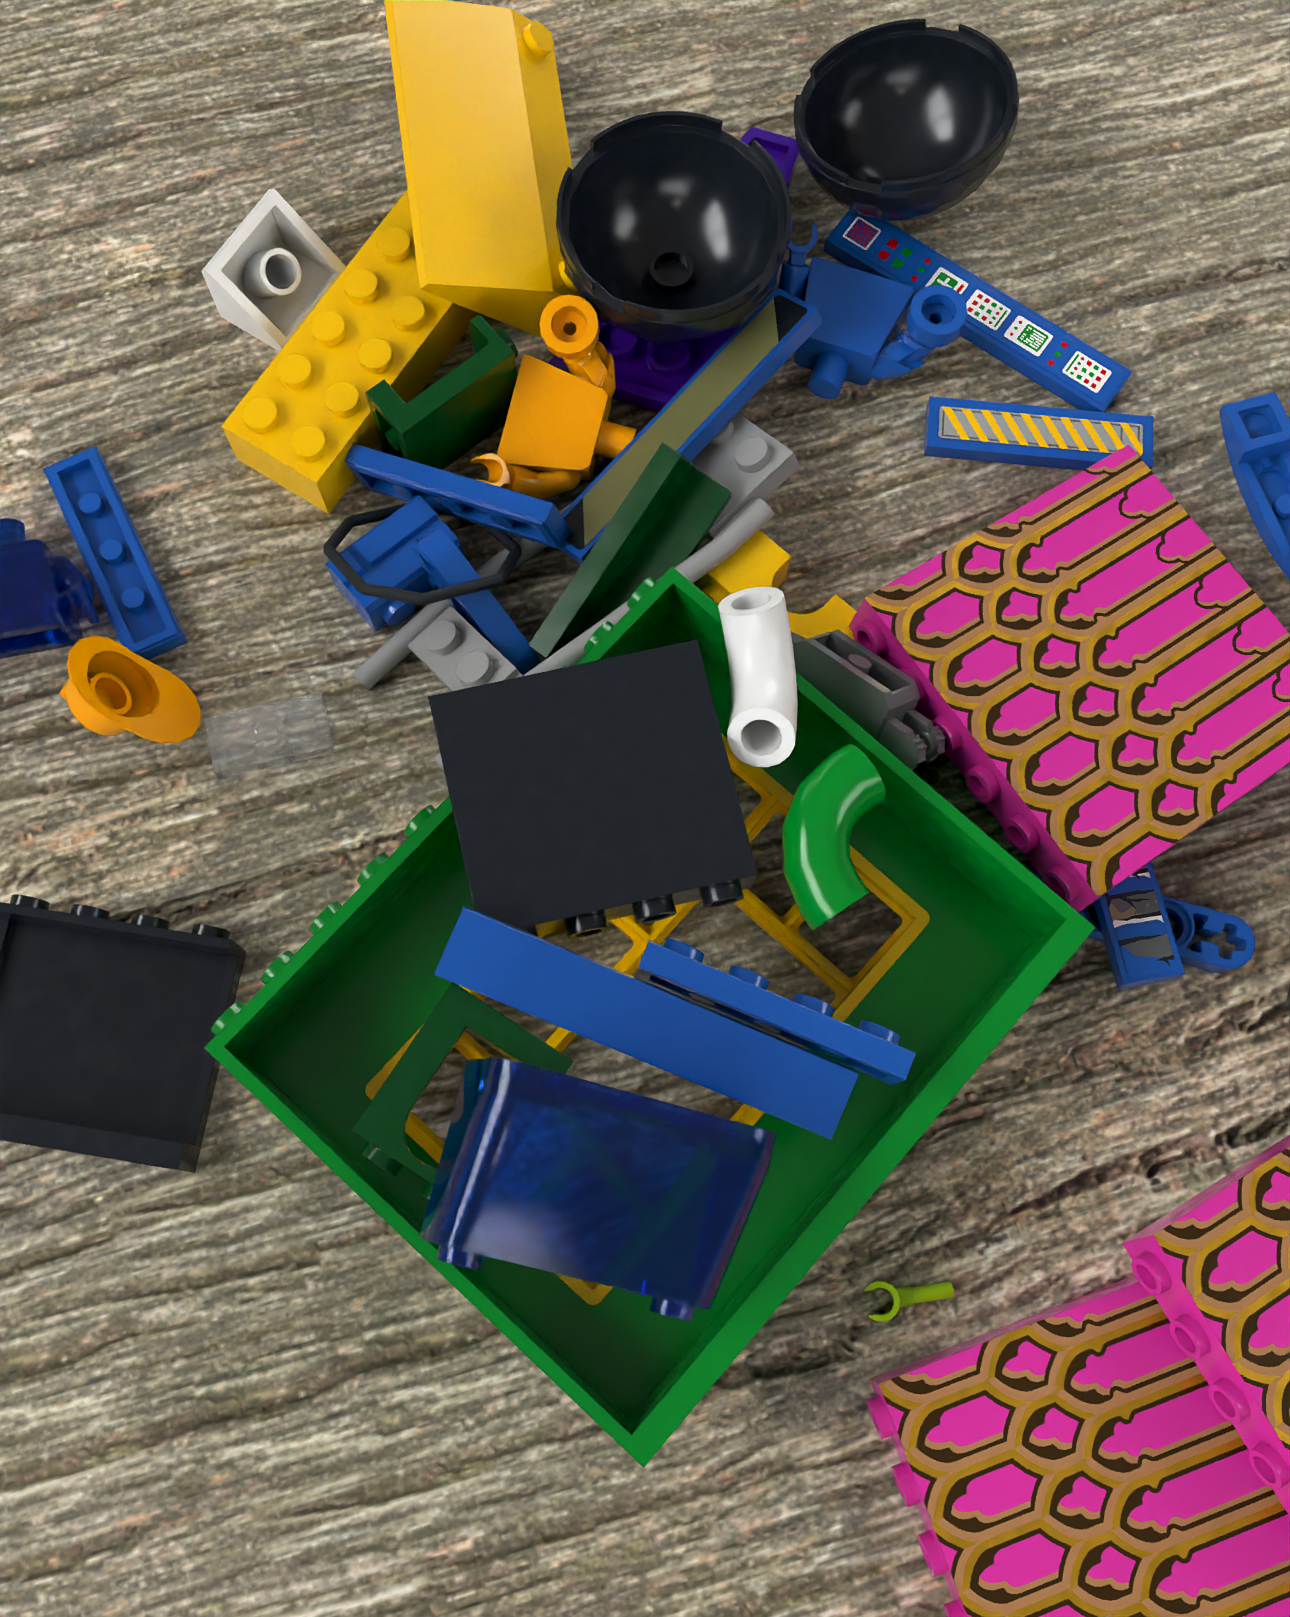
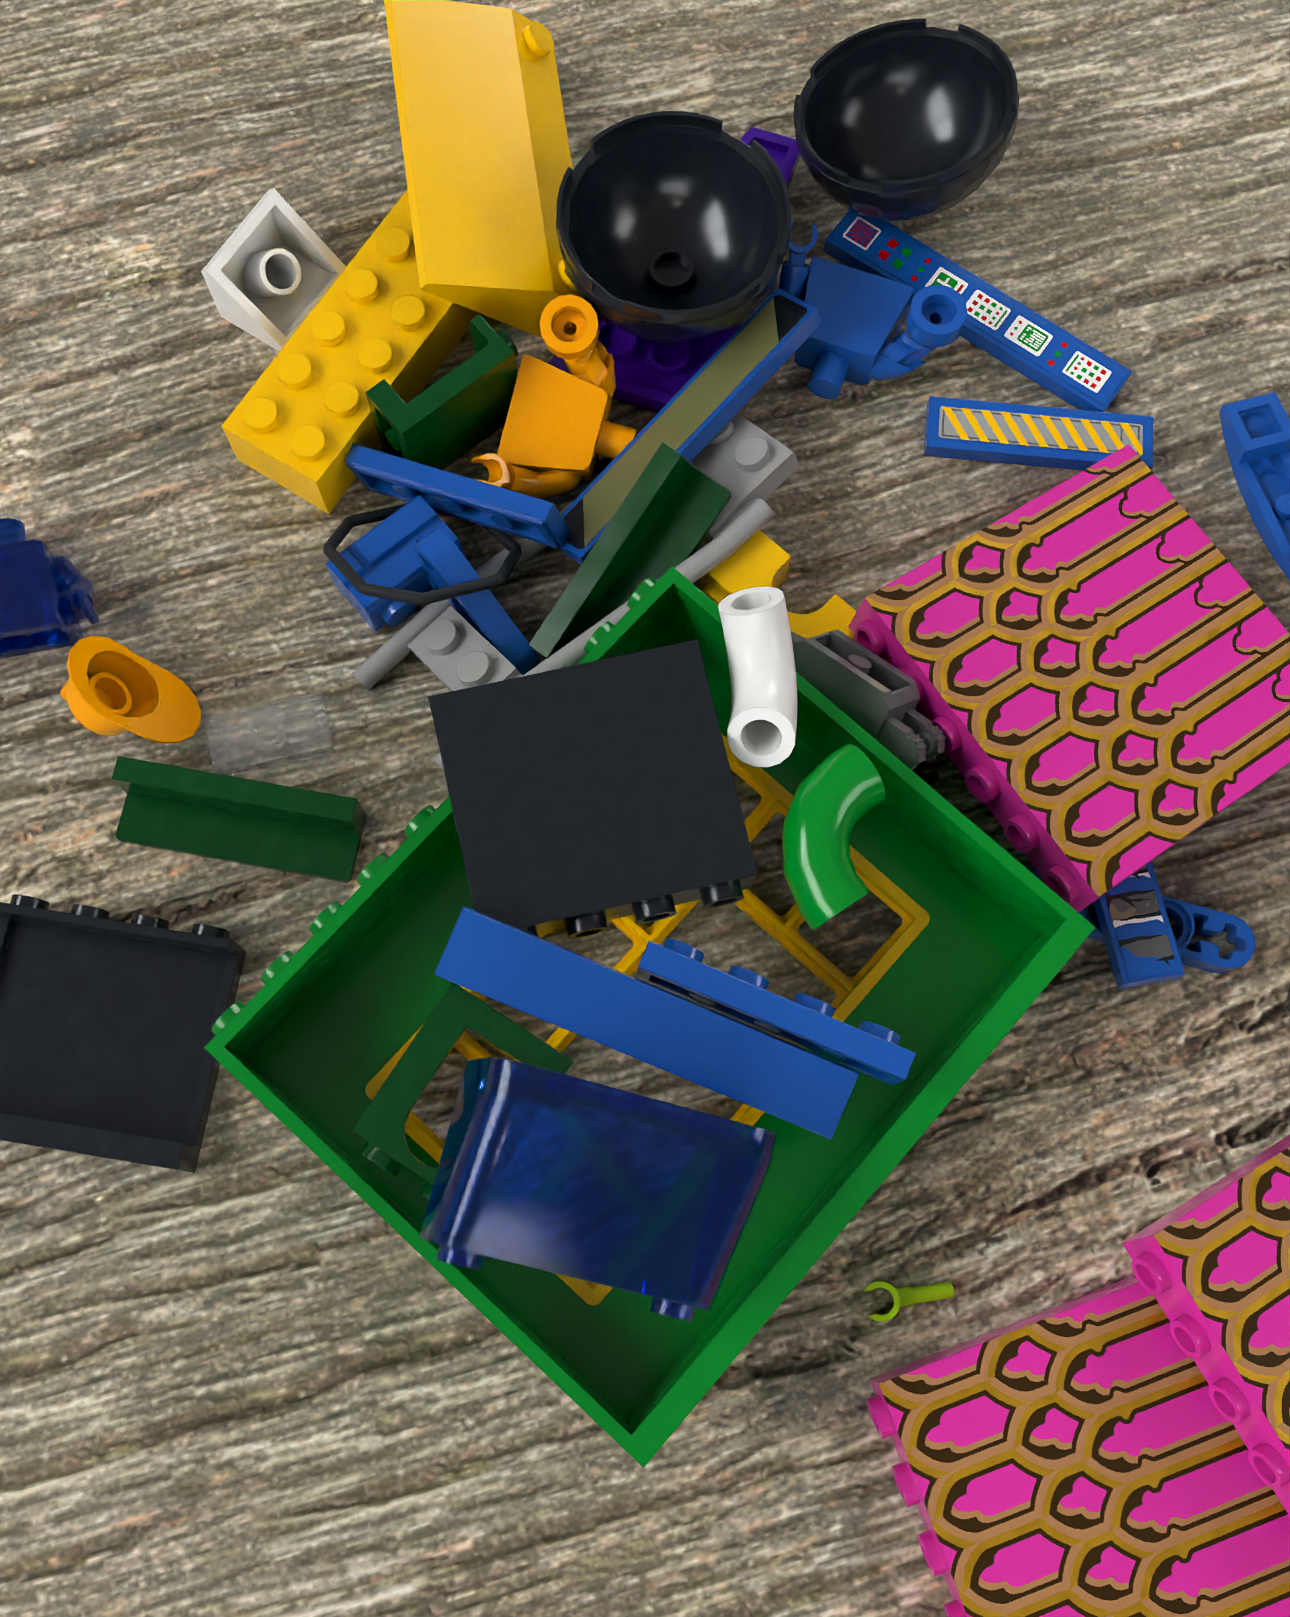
blue tile [43,446,188,660] -> none
none -> dark green panel [112,756,367,883]

